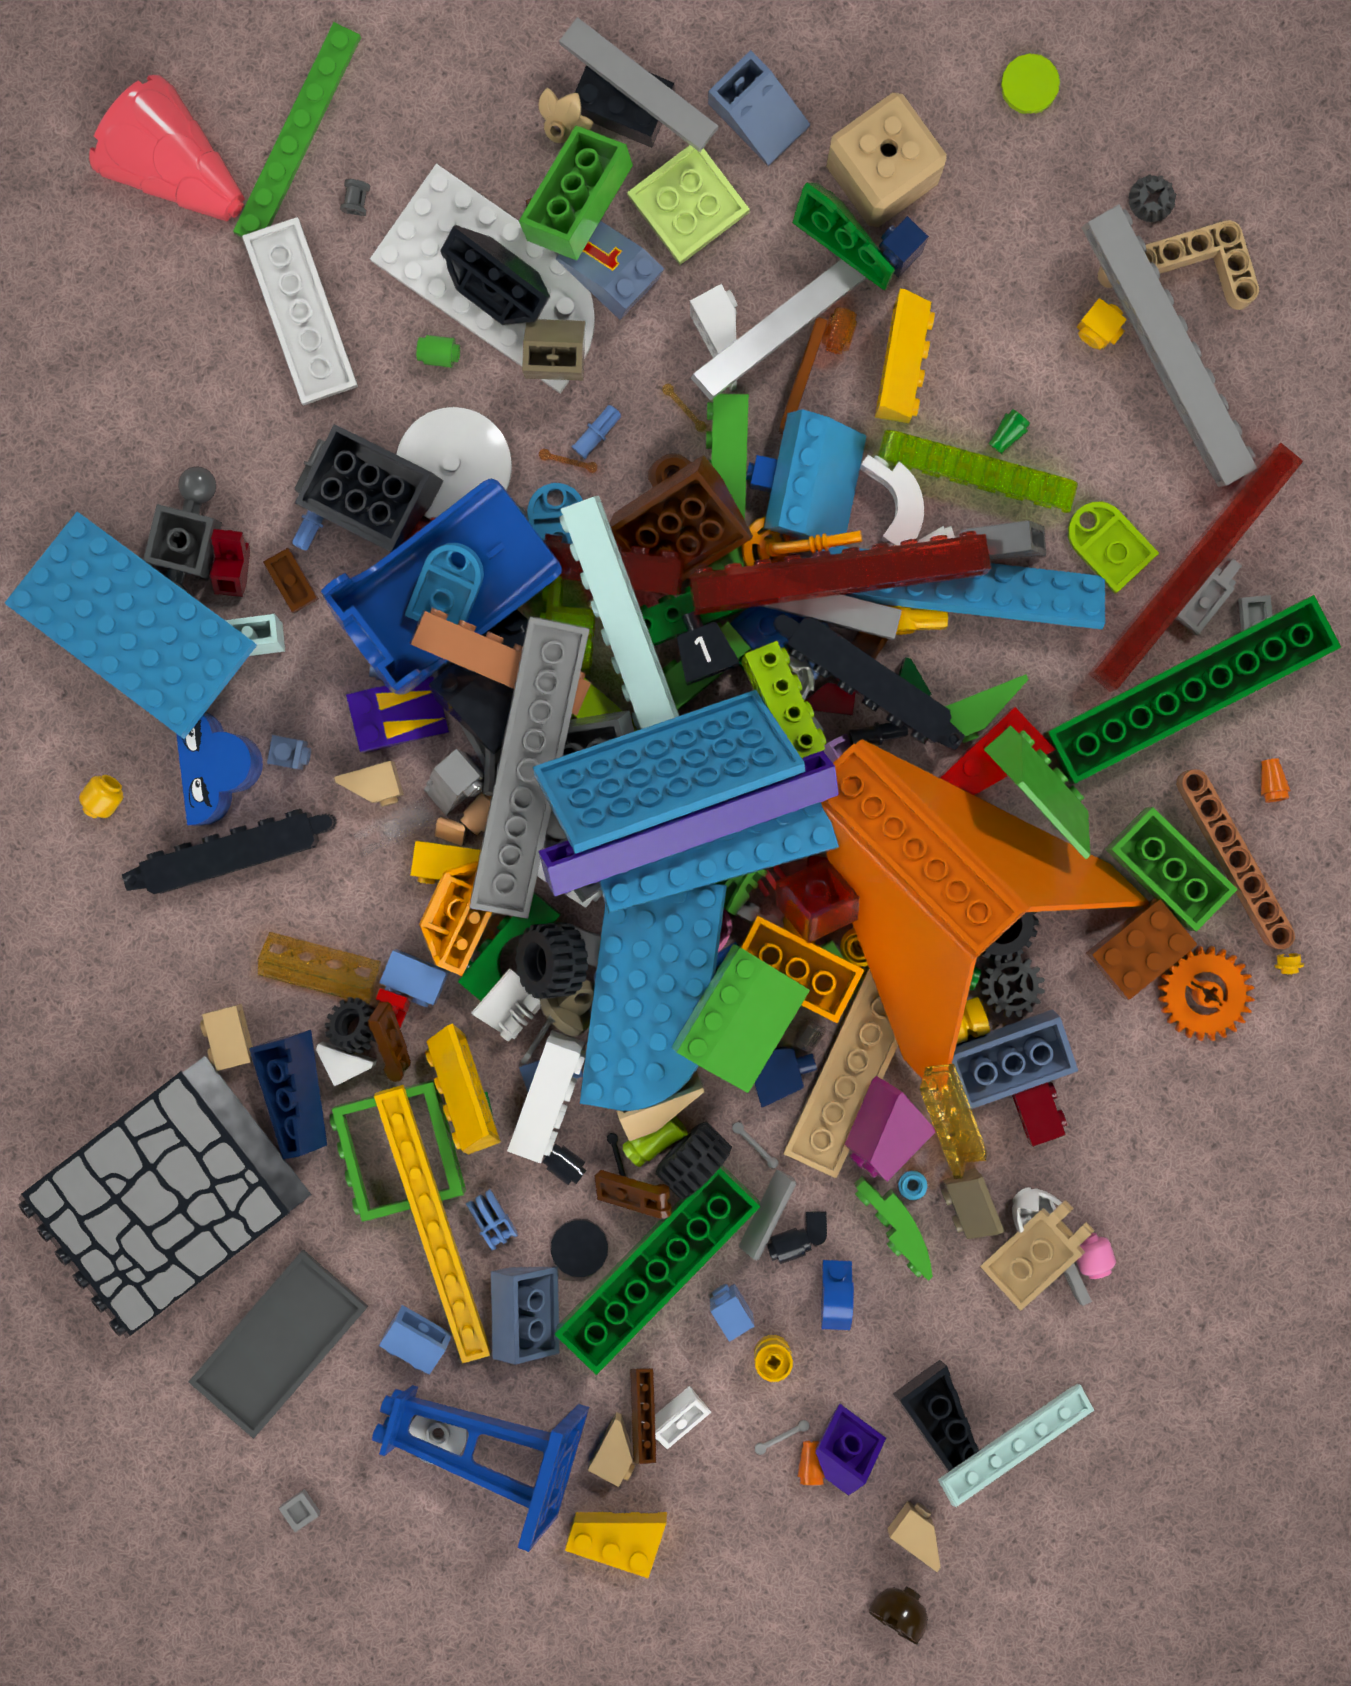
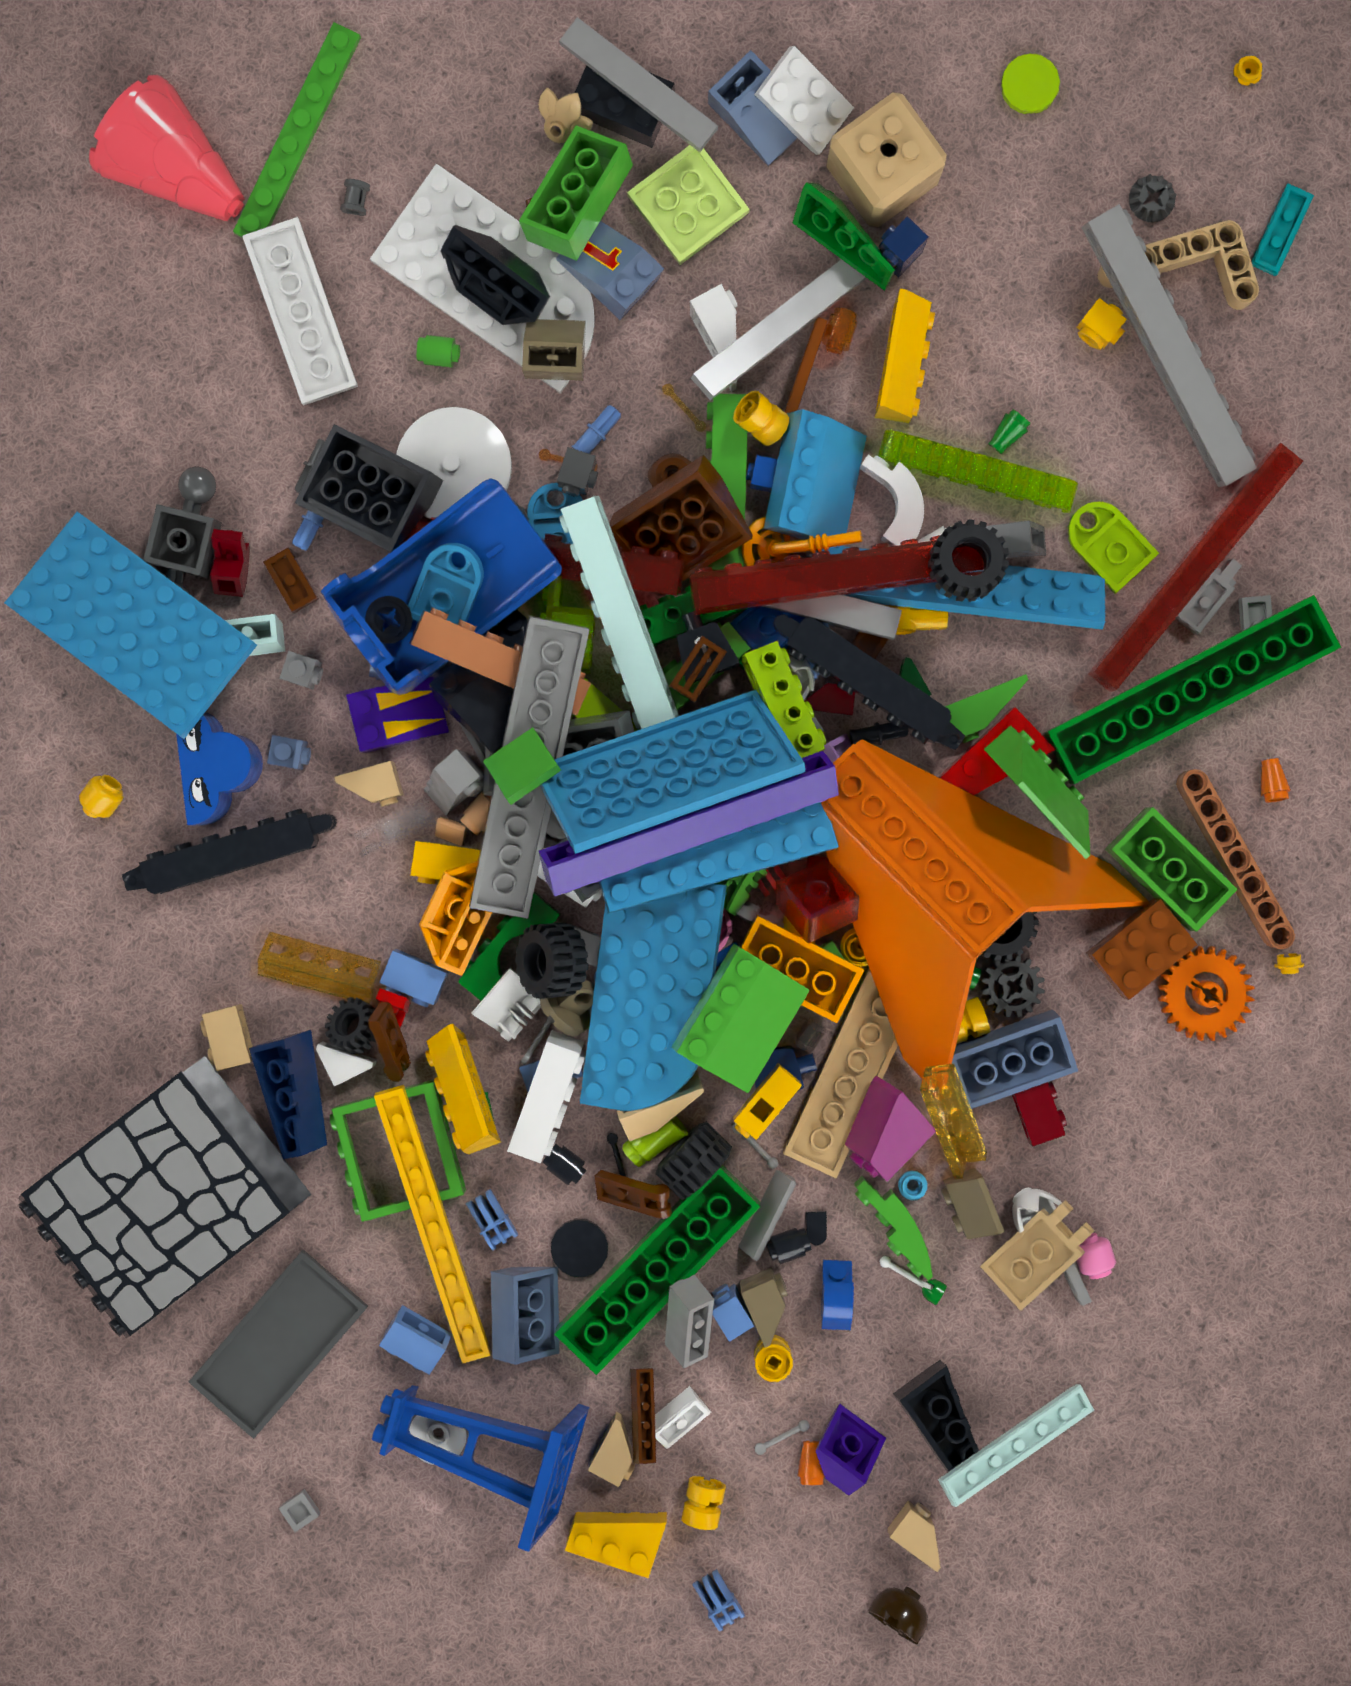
none -> light grey brick [279,651,323,690]
none -> black gear [365,596,413,643]
none -> bright green tile [483,727,562,805]
none -> dark grey brick [557,447,598,497]
none -> light grey brick [665,1275,714,1369]
none -> reddish brown tile [670,636,727,703]
none -> yellow wheel [681,1476,726,1530]
none -> medium blue arm [692,1569,745,1631]
none -> yellow wheel [733,390,789,446]
none -> yellow brick [733,1063,802,1140]
none -> dark tan slope [740,1267,788,1347]
none -> white plate [754,46,854,155]
none -> hinge [880,1256,947,1305]
none -> black tyre [928,519,1009,602]
none -> yellow plate [1233,56,1262,86]
none -> teal tile [1251,183,1314,277]

